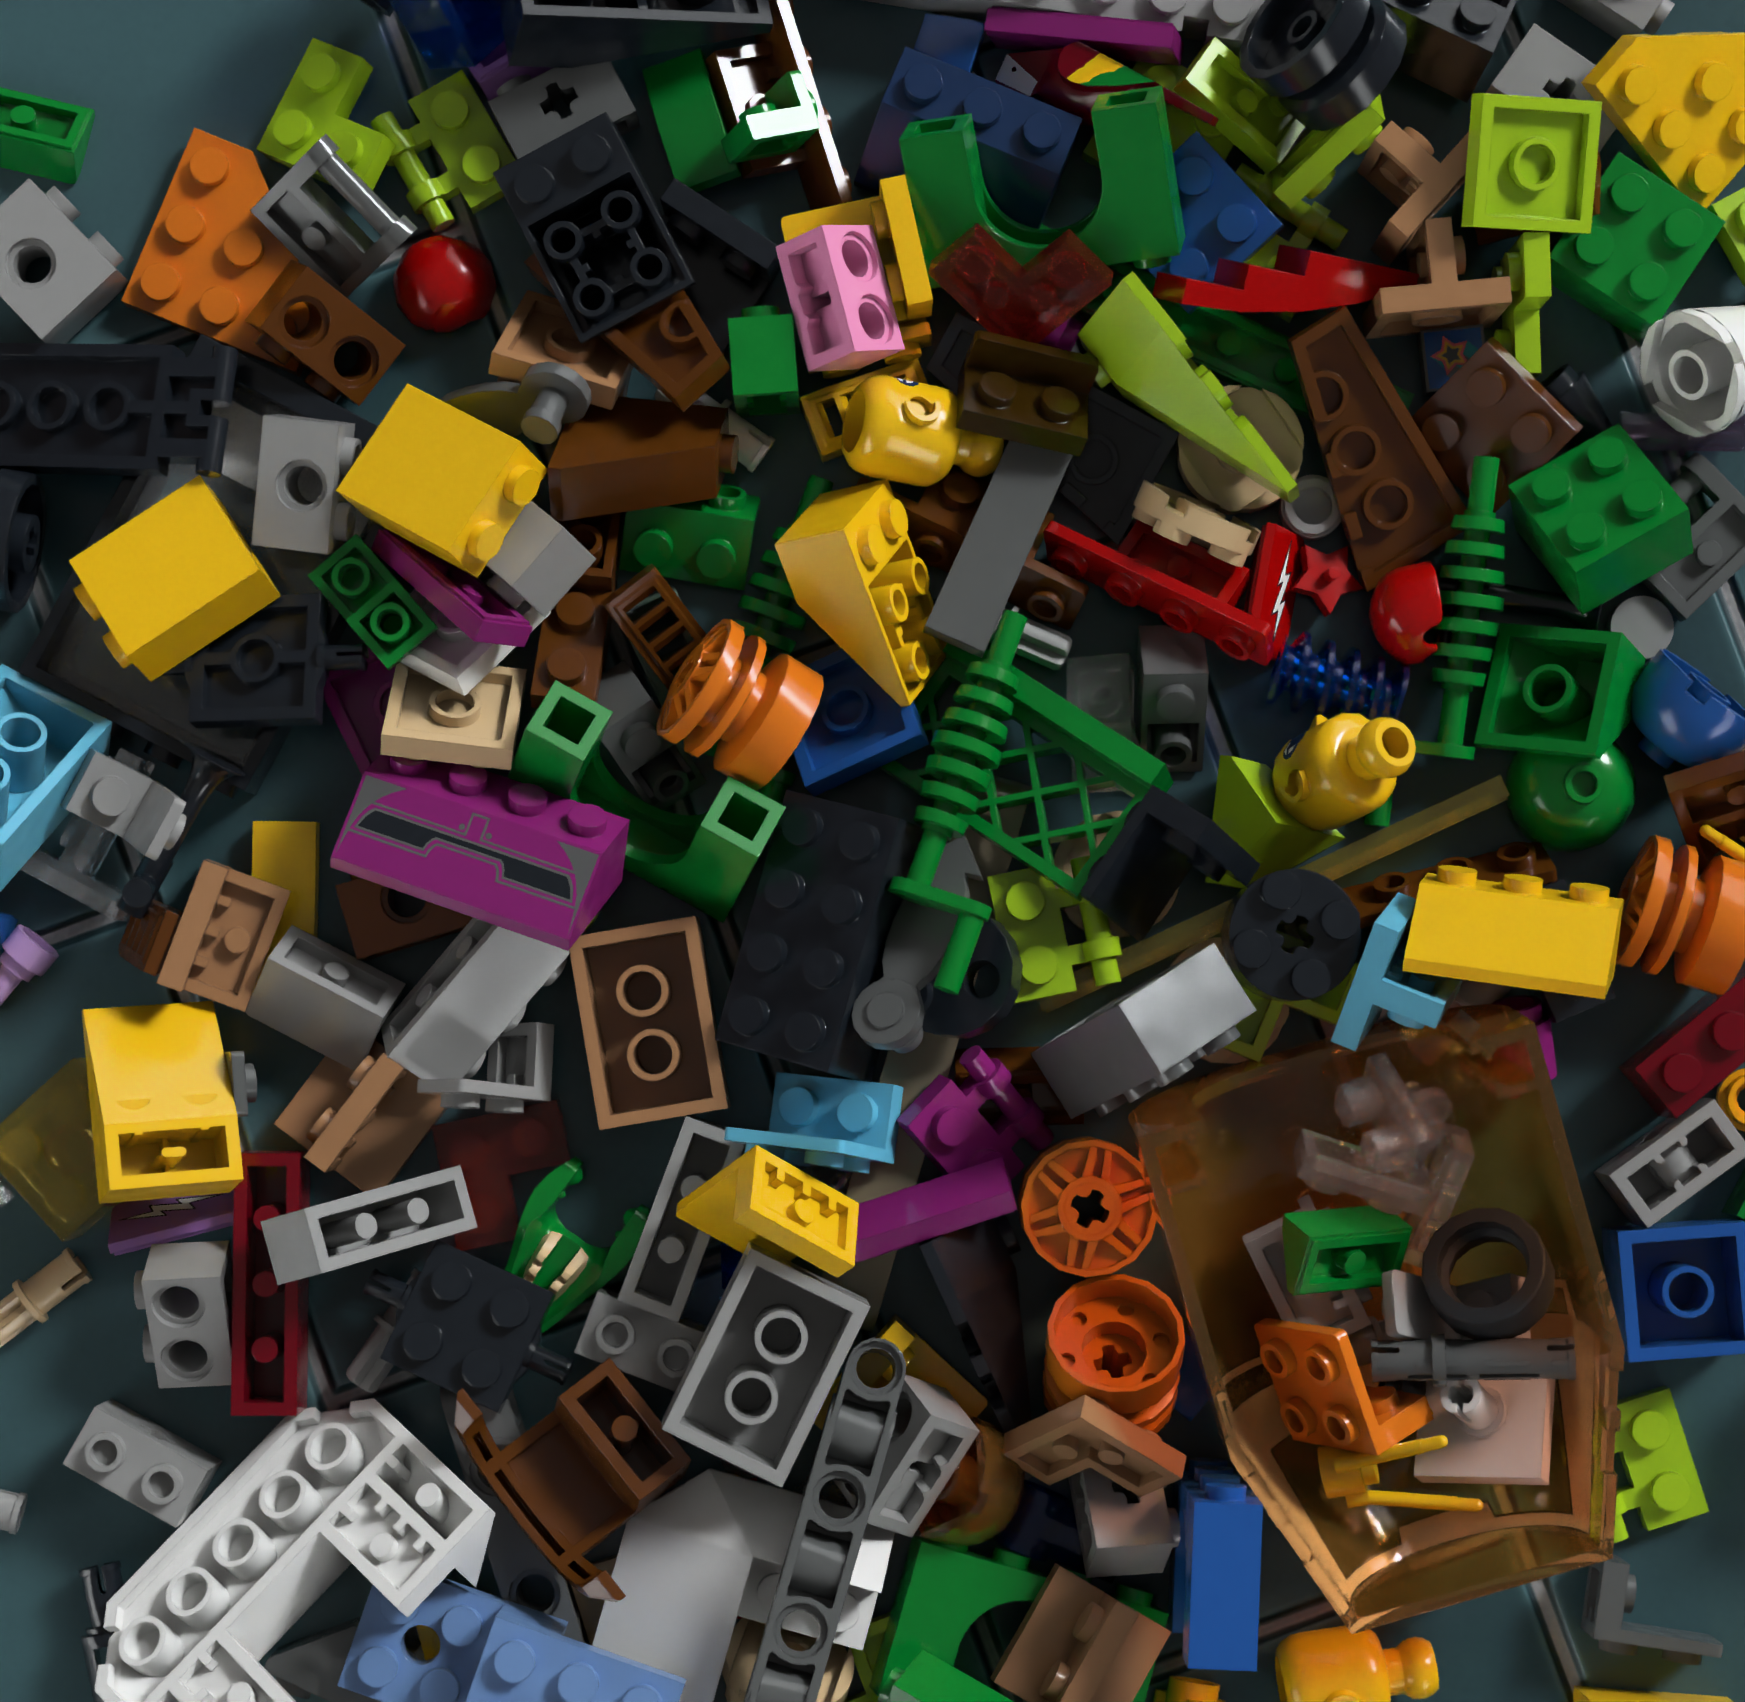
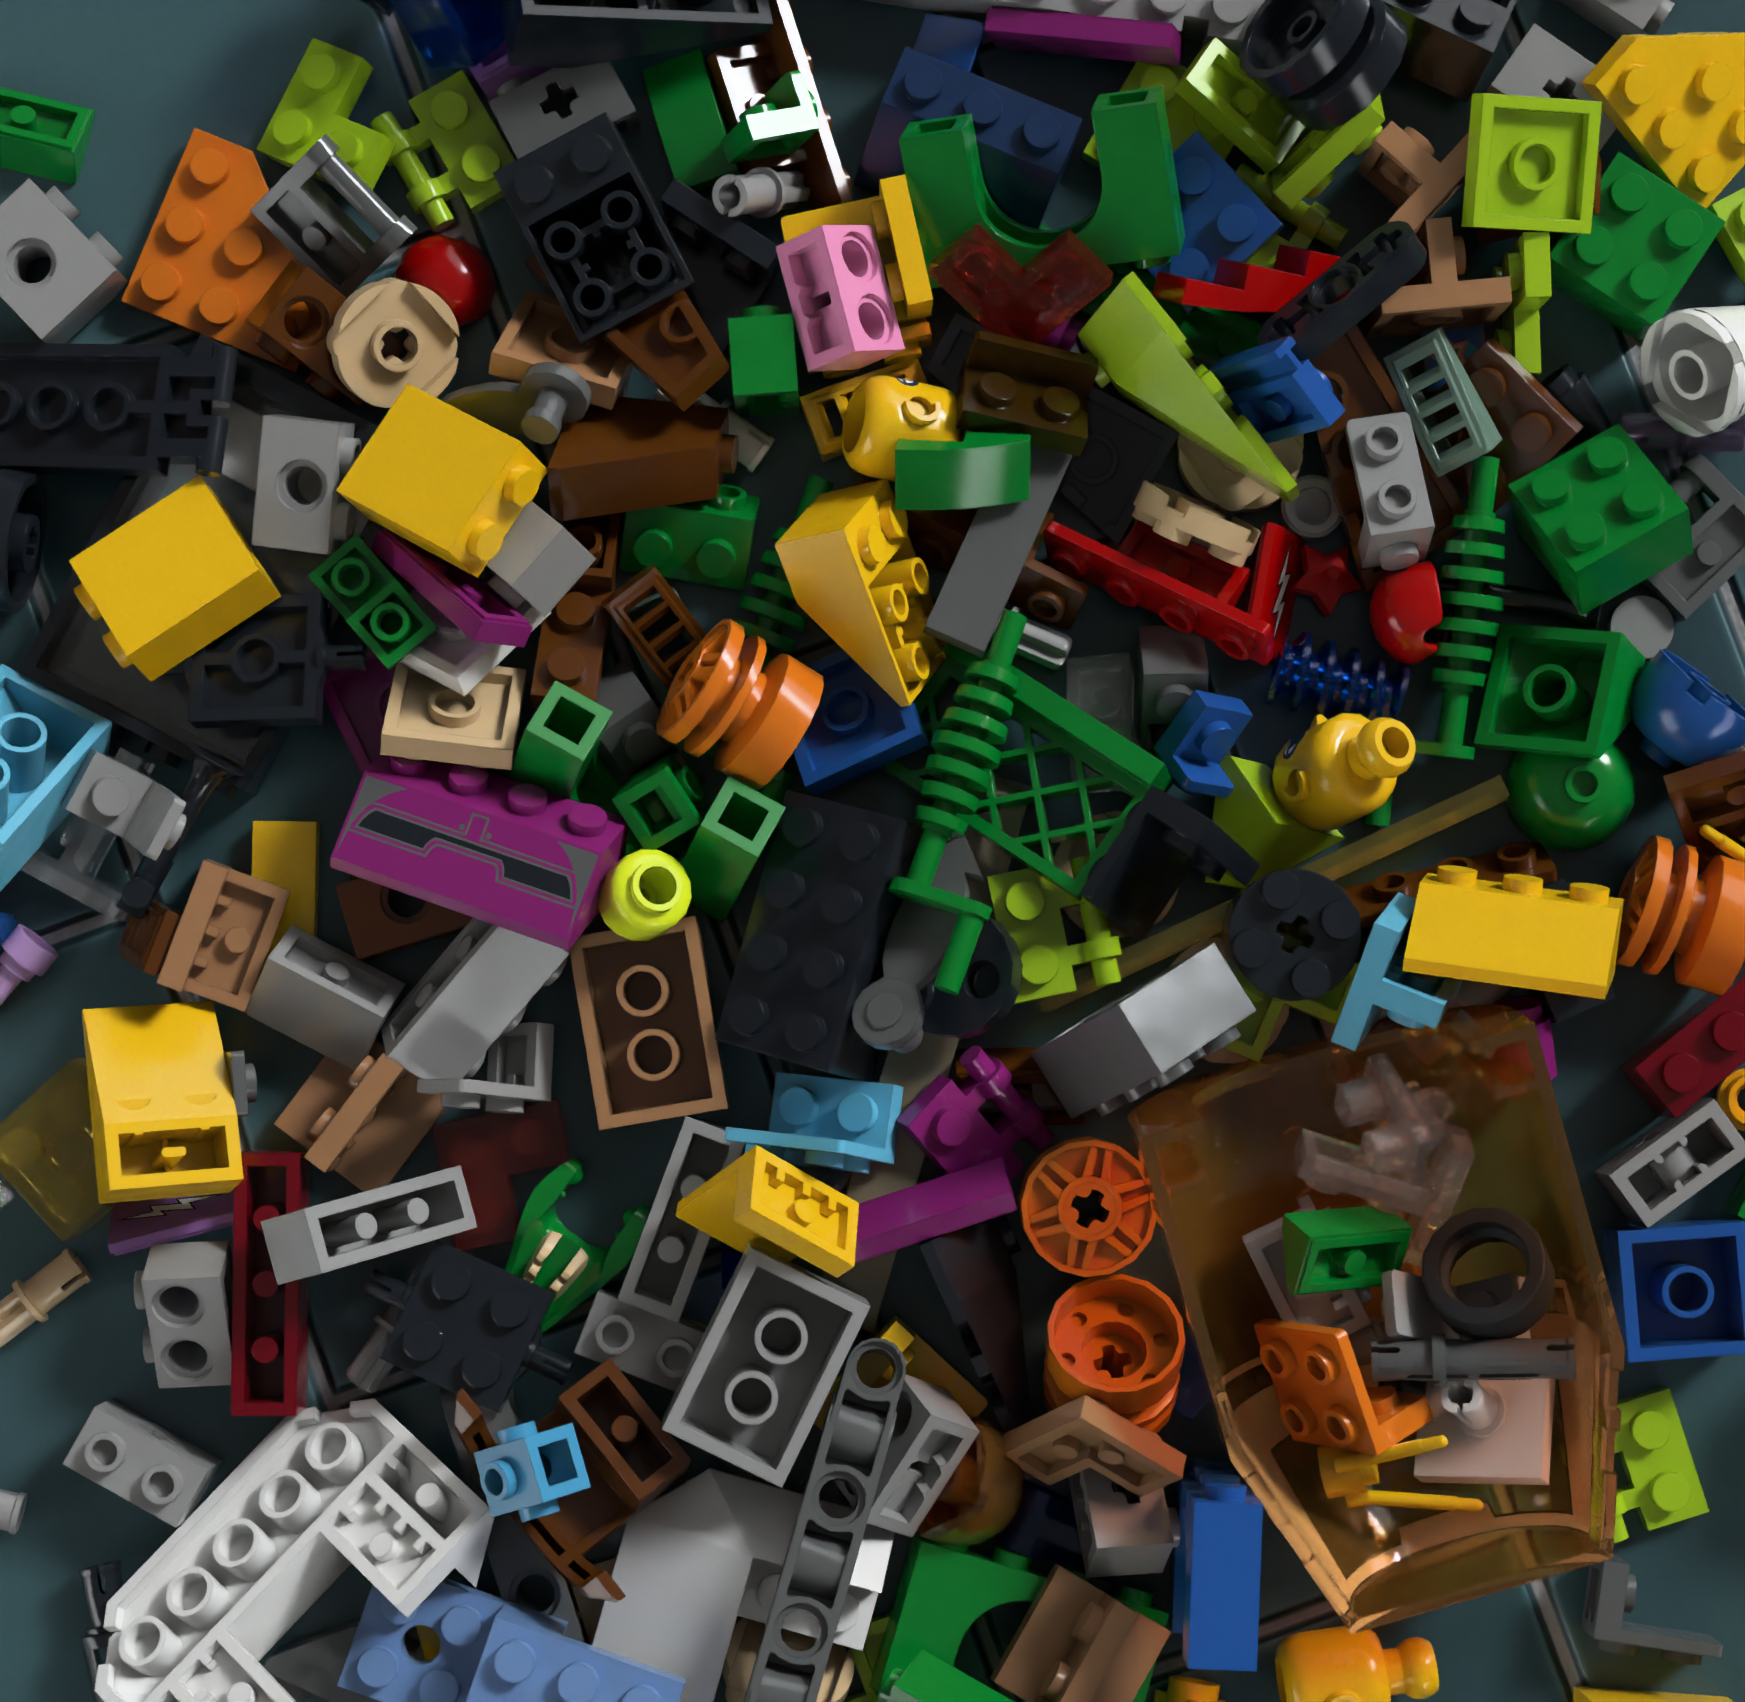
dark red animal [995,41,1219,127] -> none
none -> tan plate [326,277,460,408]
none -> dark azure brick [474,1420,591,1522]
none -> neon yellow head [598,849,692,941]
none -> green brick [612,753,708,850]
none -> light grey axle [712,167,810,219]
none -> green slope [895,432,1031,510]
none -> blue bracket [1154,690,1253,798]
none -> blue plate [1210,336,1346,444]
none -> black beam [1258,221,1427,362]
none -> light grey bracket [1345,412,1435,571]
none -> sand green slope [1383,327,1502,478]

